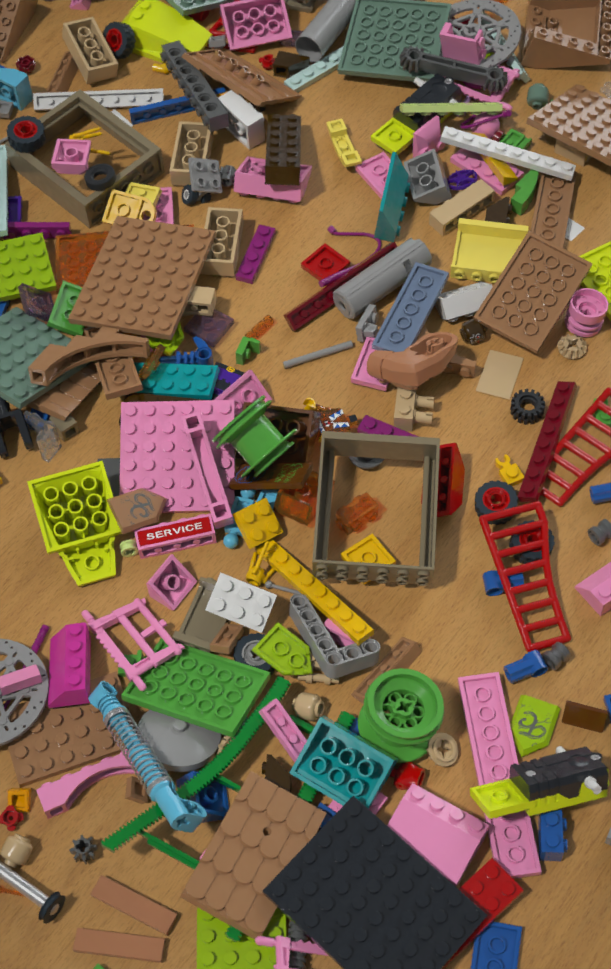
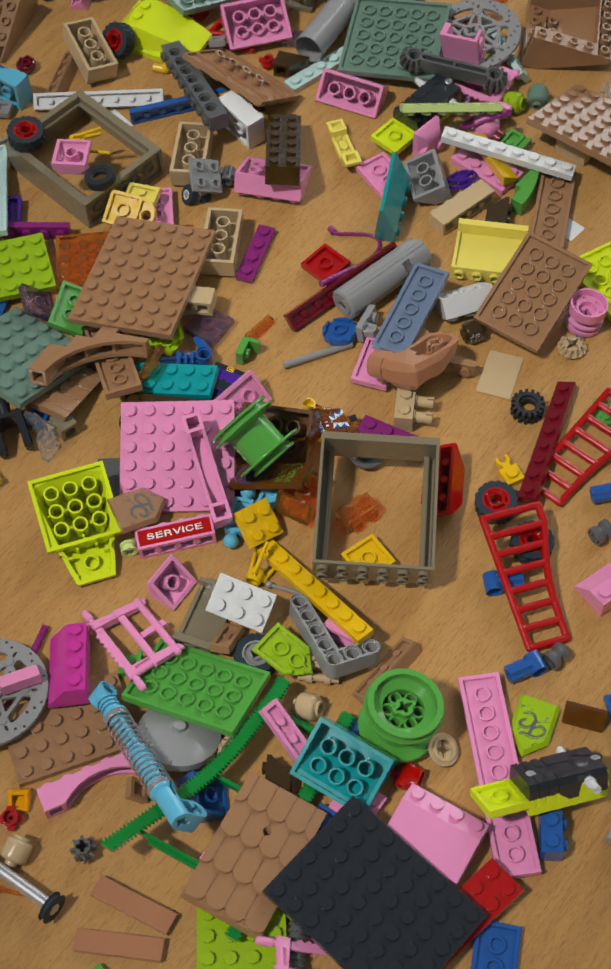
none -> bright pink slope [315,68,389,118]
none -> blue tile [322,317,357,346]
none -> lime head [501,91,527,114]

